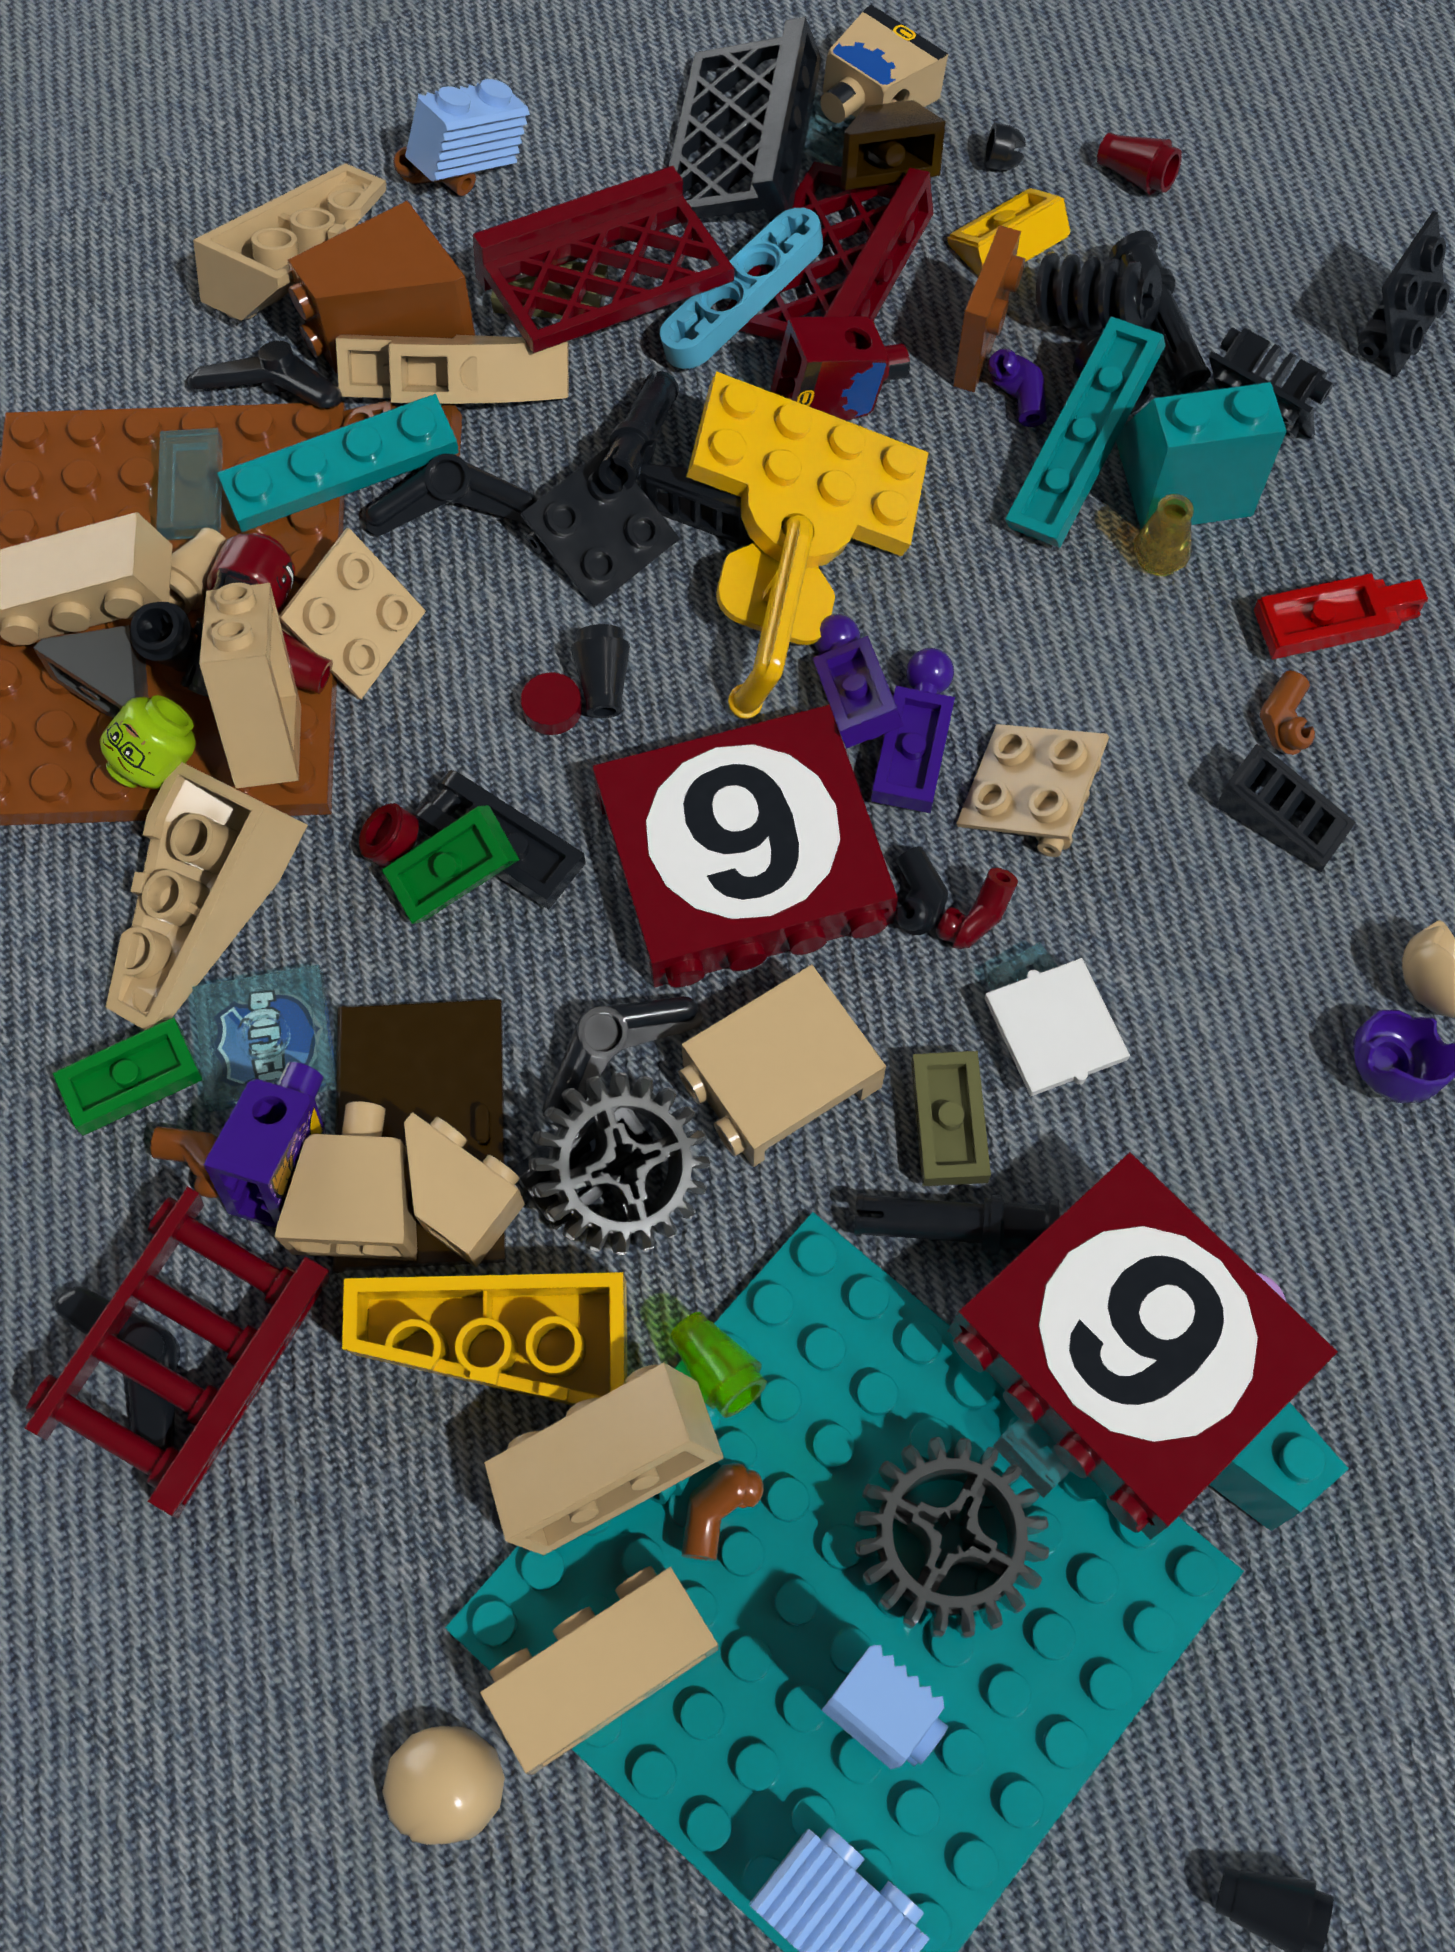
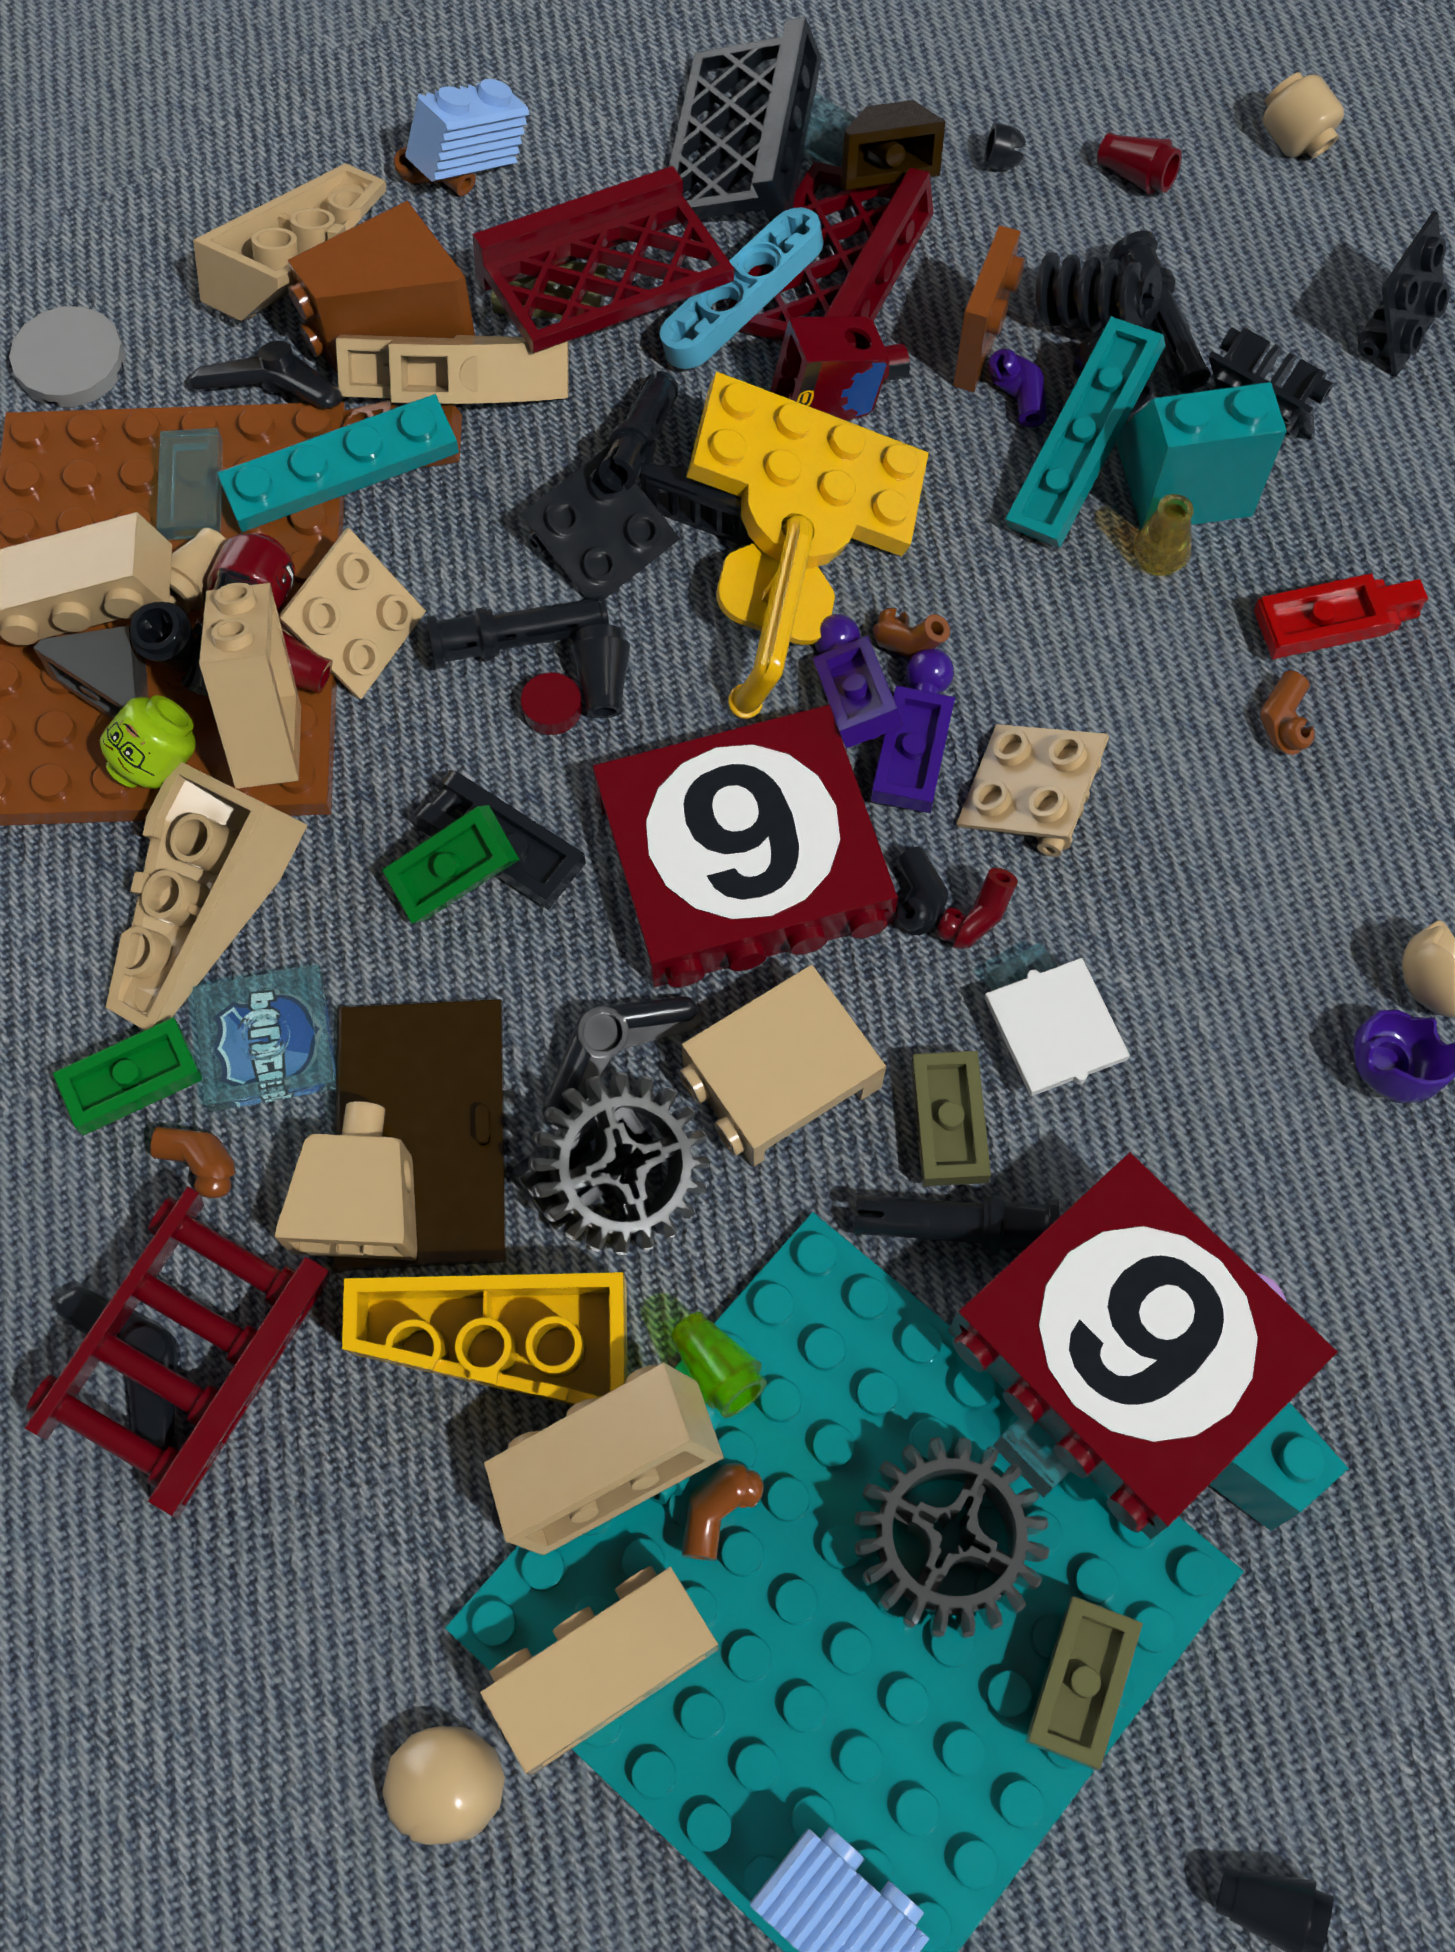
dark purple torso [204,1062,326,1228] -> none
dark red tile [359,803,419,868] -> none
black piece [365,453,537,536] -> none
tan slope [404,1112,525,1268] -> none
tan torso [820,4,948,123] -> none
light blue brick [822,1645,948,1769] -> none
yellow slope [947,188,1070,277] -> none
black slope [1216,744,1356,872] -> none
none -> light grey tile [9,306,126,407]
none -> black pin [426,595,609,670]
none -> dark orange arm [873,607,950,659]
none -> olive plate [1025,1596,1143,1770]
none -> tan head [1262,72,1344,159]

